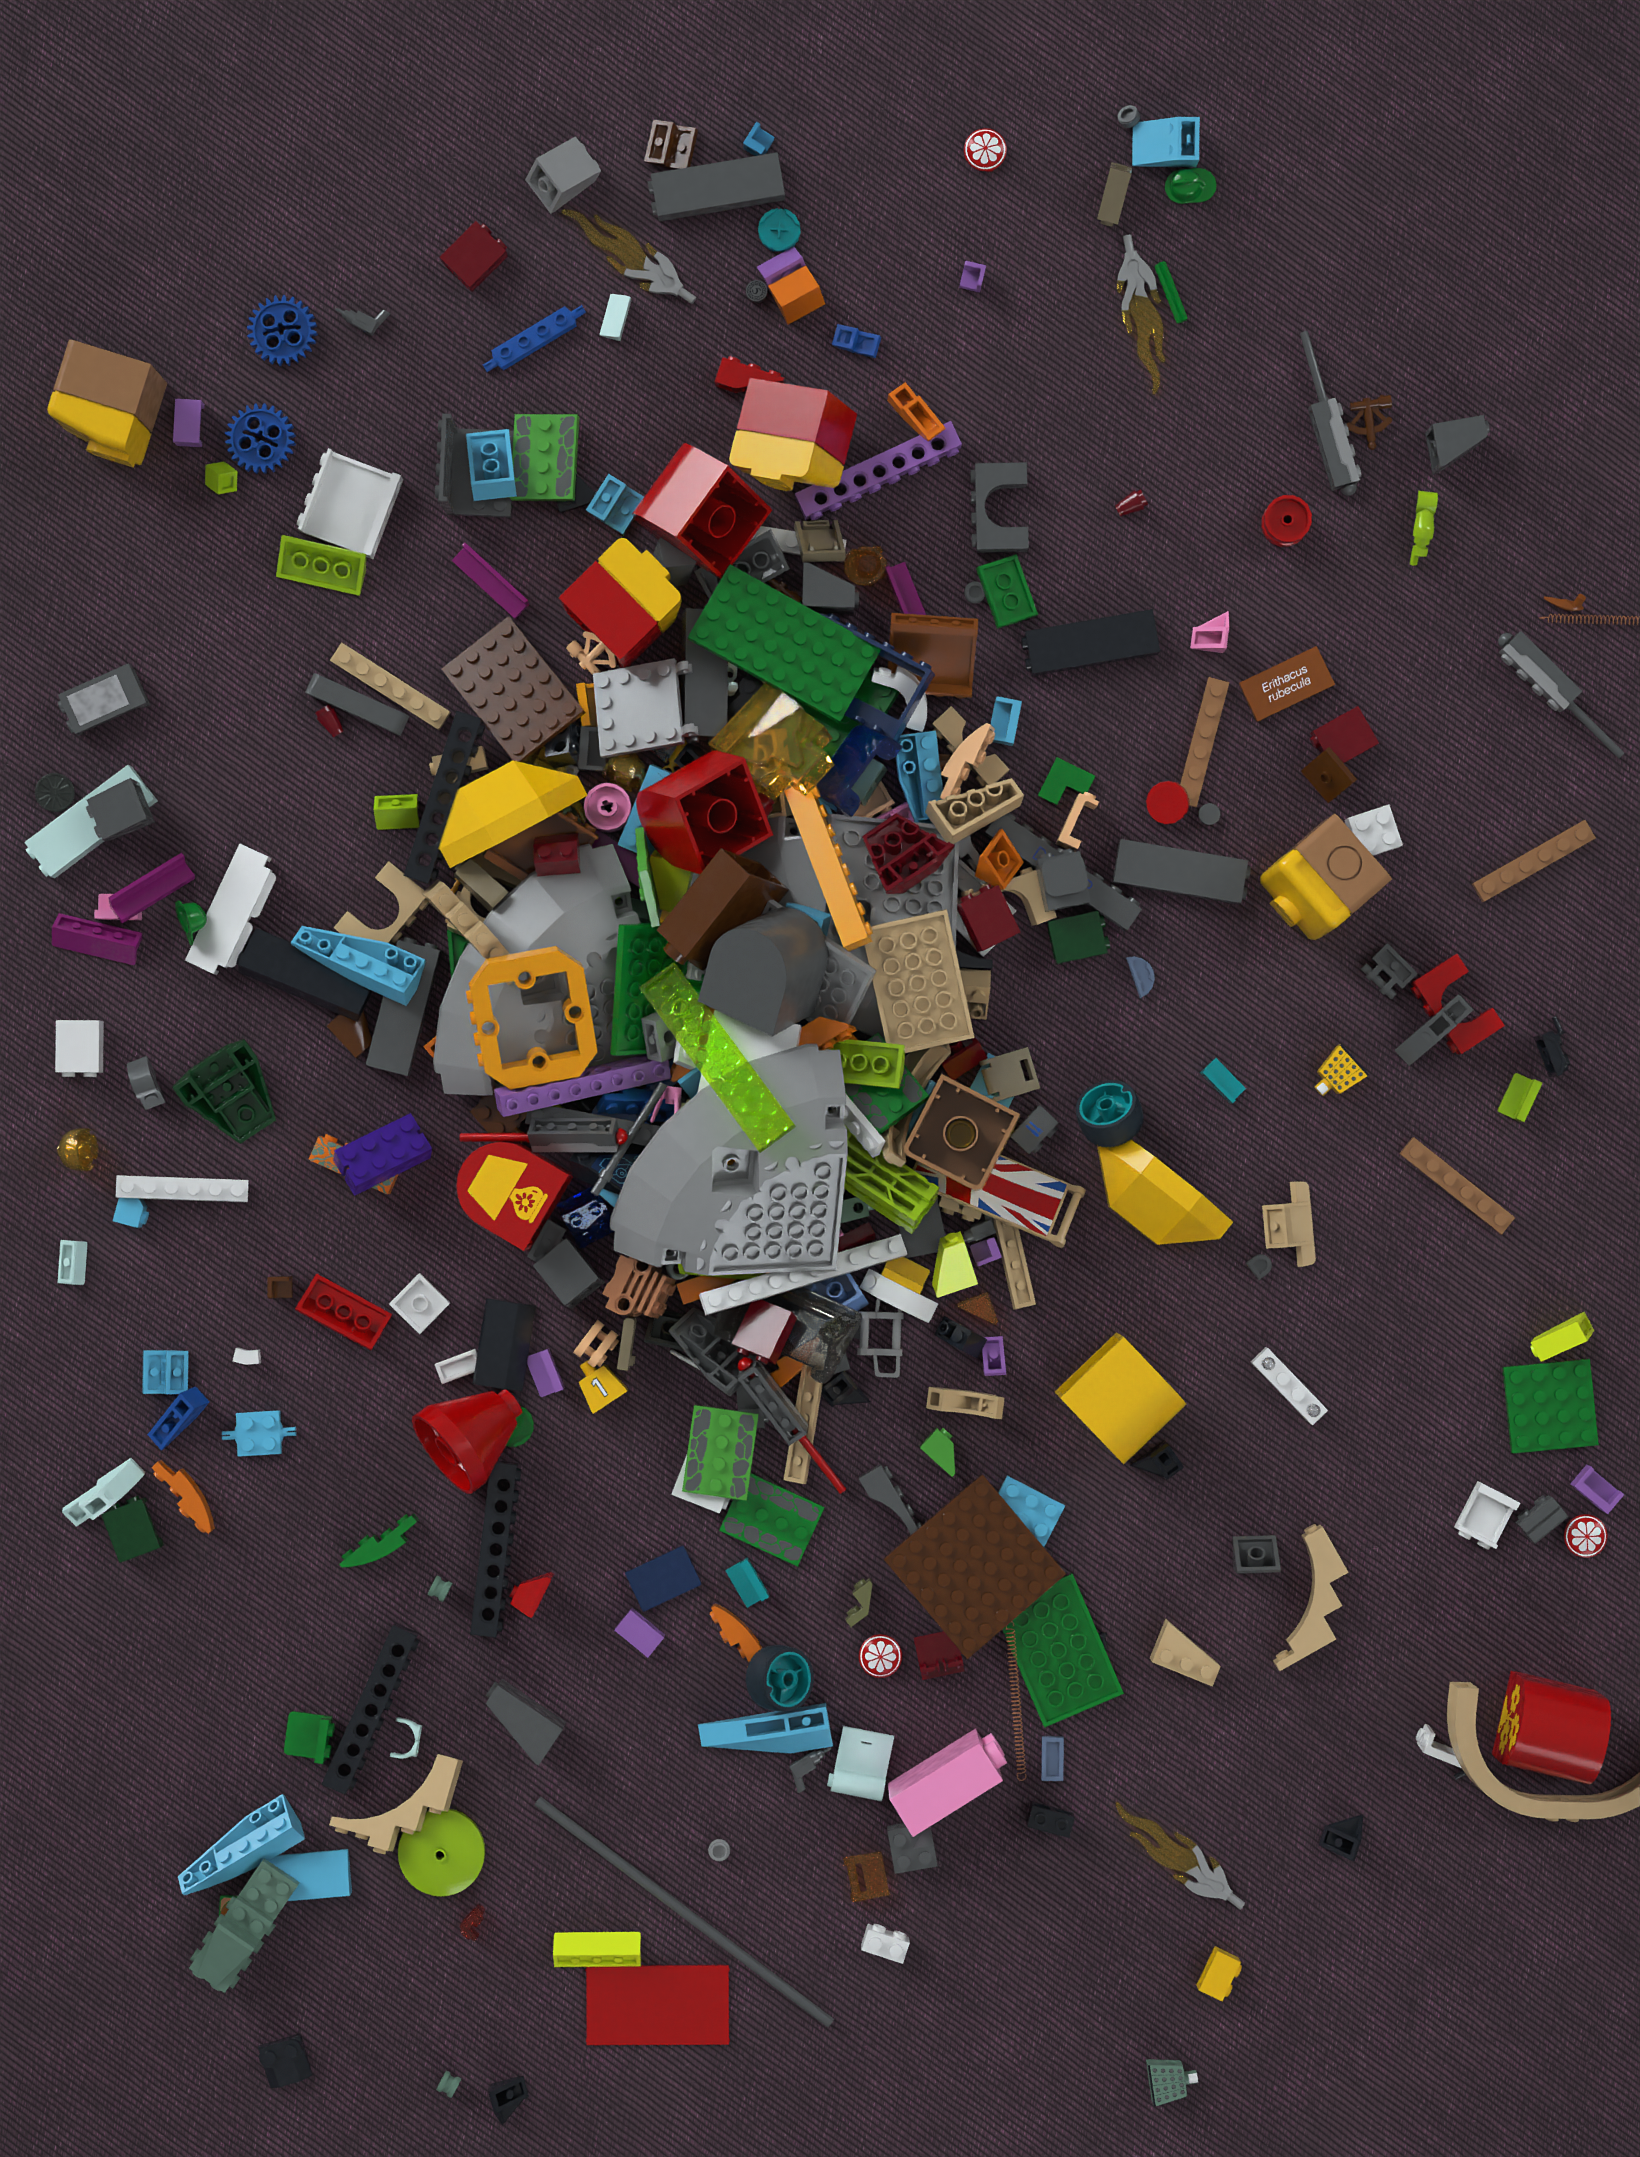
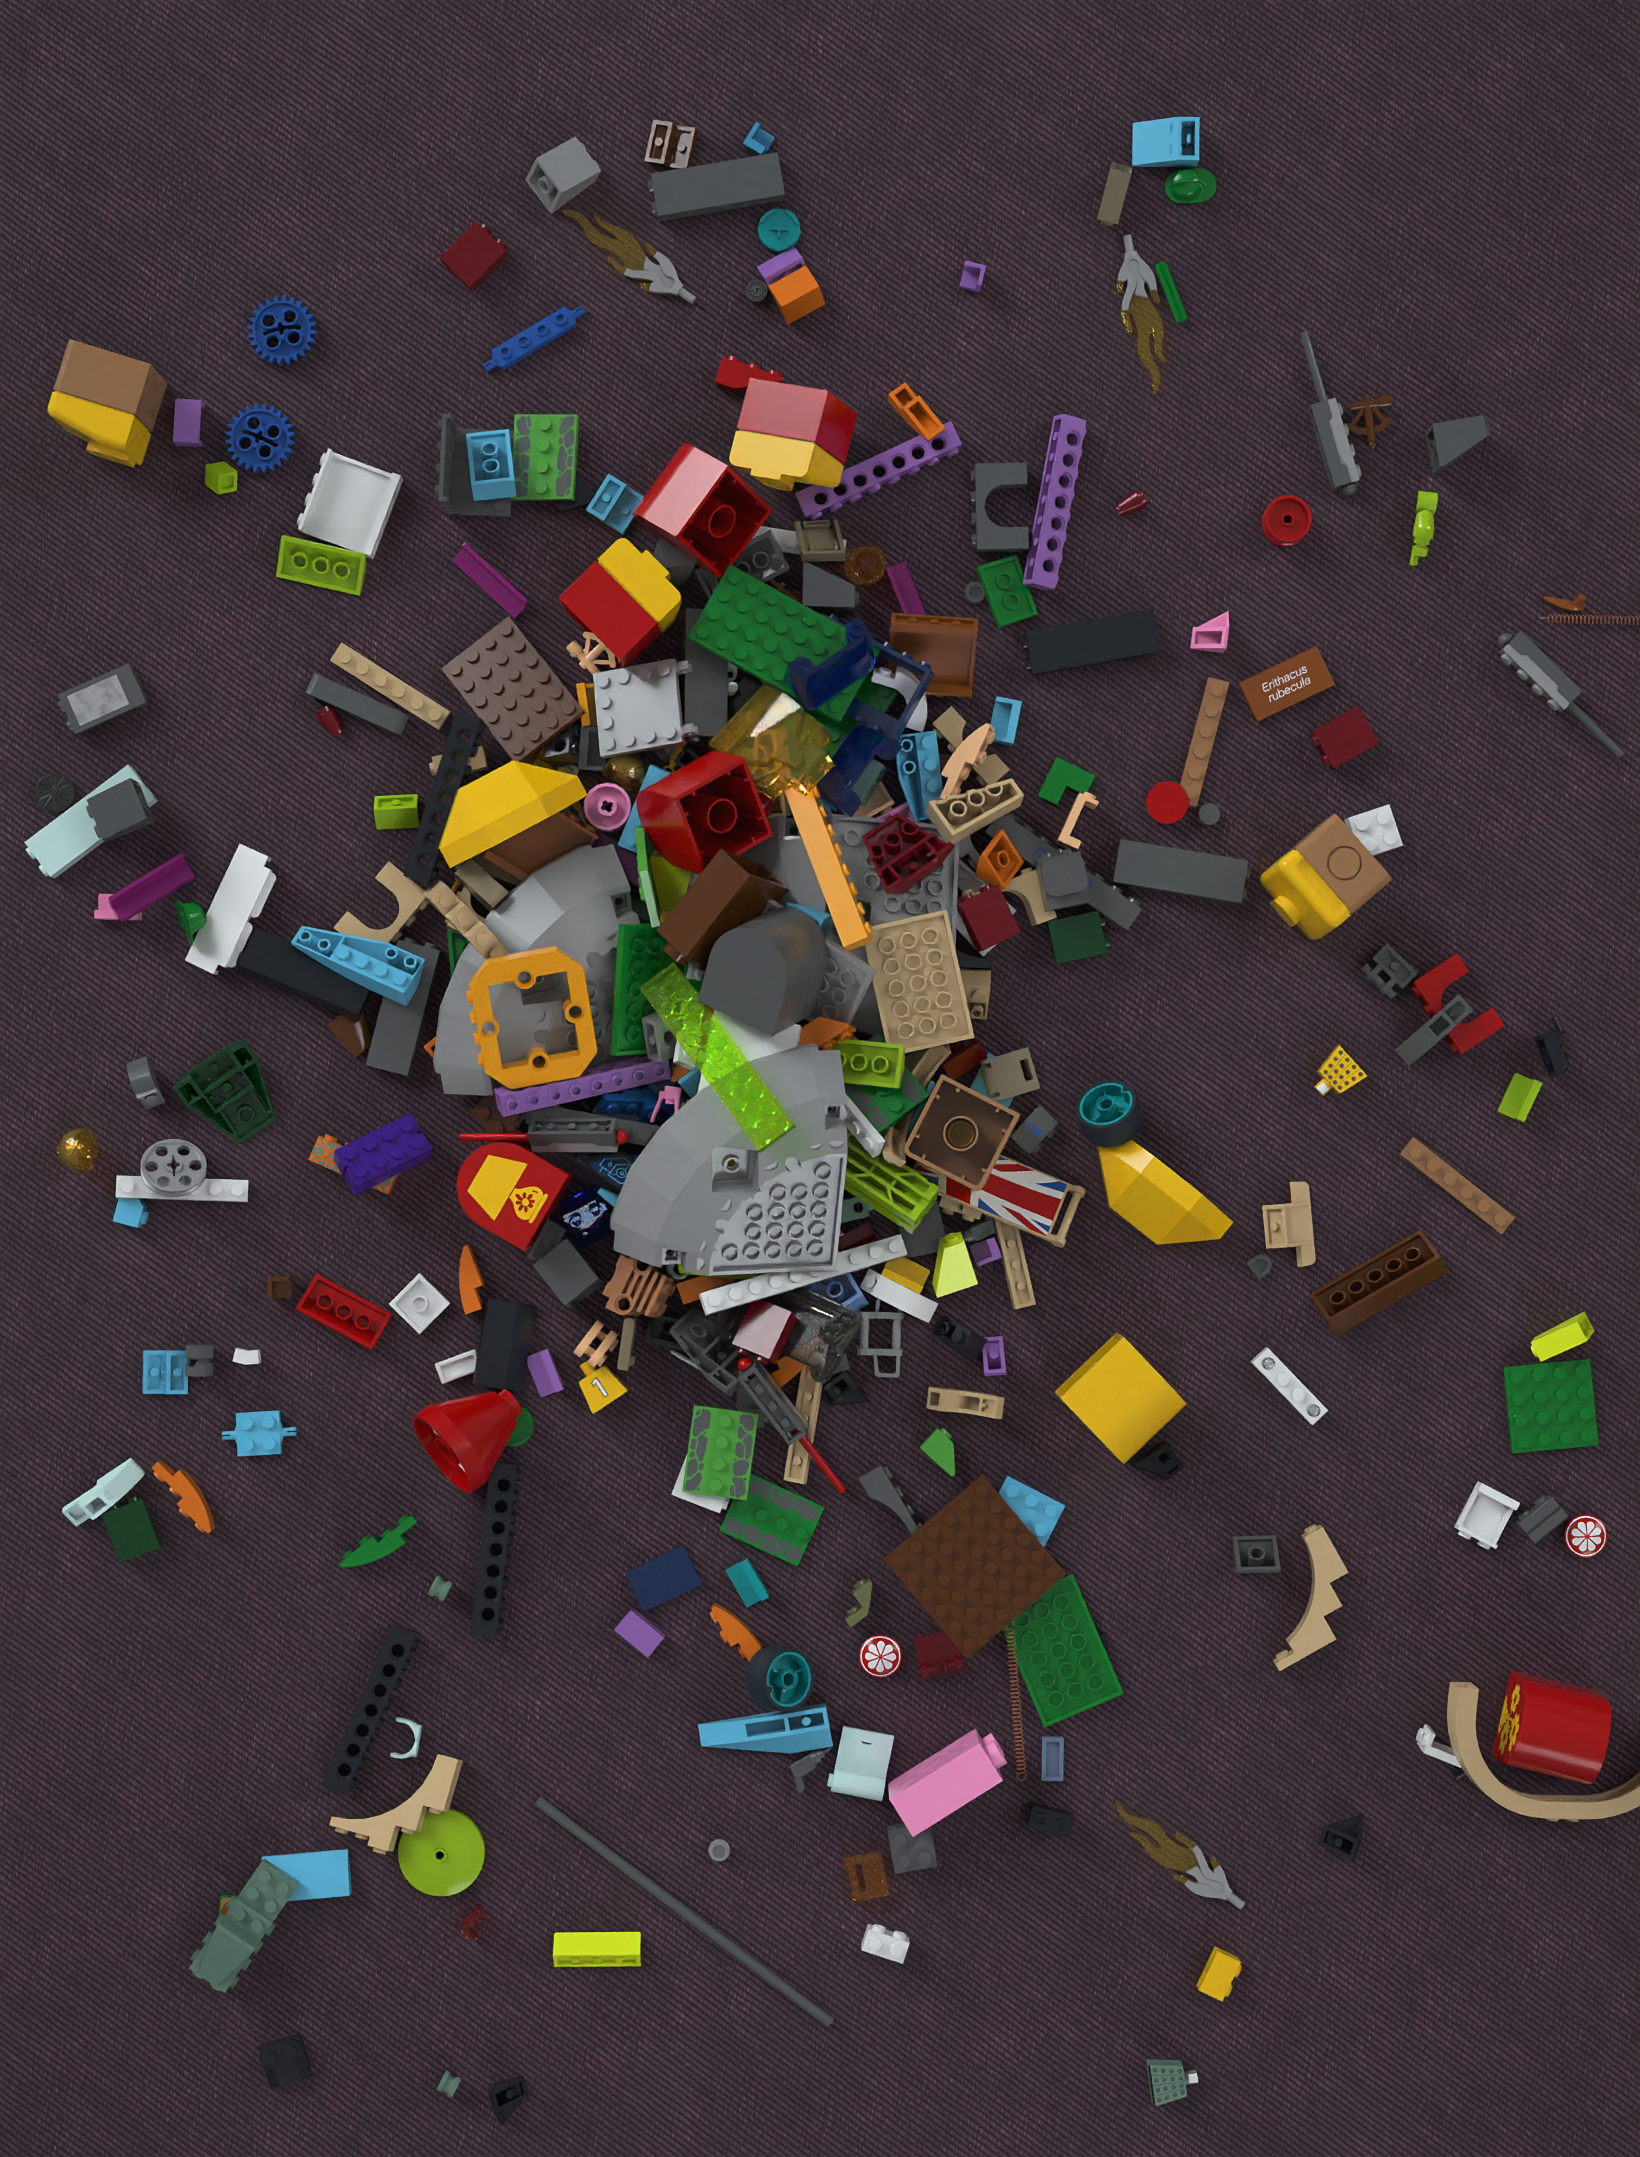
magenta panel [52,913,142,965] -> none
white brick [55,1020,104,1077] -> none
light aqua slope [58,1240,87,1285] -> none
blue slope [148,1386,209,1450] -> none
medium azure wedge [178,1794,305,1895] -> none
green bracket [284,1711,335,1764] -> none
dark grey piece [335,308,390,336] -> none
dark grey slope [486,1679,566,1766] -> none
red slope [509,1572,554,1618] -> none
dark red slope [533,833,581,877] -> none
red piece [586,1965,730,2045] -> none
dark grey bar [590,1082,667,1196] -> none
light aqua slope [600,294,631,341] -> none
blue slope [832,324,881,358] -> none
clear orange slope [956,1291,998,1325] -> none
dish [964,128,1007,172] -> none
dark grey tile [1118,105,1140,128] -> none
sand blue tile [1126,956,1155,998] -> none
tan wedge [1150,1619,1221,1687] -> none
teal panel [1200,1058,1246,1104] -> none
reddish brown plate [1301,747,1357,803] -> none
medium nougat plate [1472,820,1596,902] -> none
medium lavender panel [1570,1464,1624,1514] -> none
none -> light grey wedge [140,1139,207,1197]
none -> dark grey wheel [185,1345,214,1377]
none -> orange slope [459,1244,485,1315]
none -> clear blue windscreen [784,616,876,710]
none -> medium lavender brick [1022,414,1086,591]
none -> reddish brown slope [1309,1230,1447,1337]

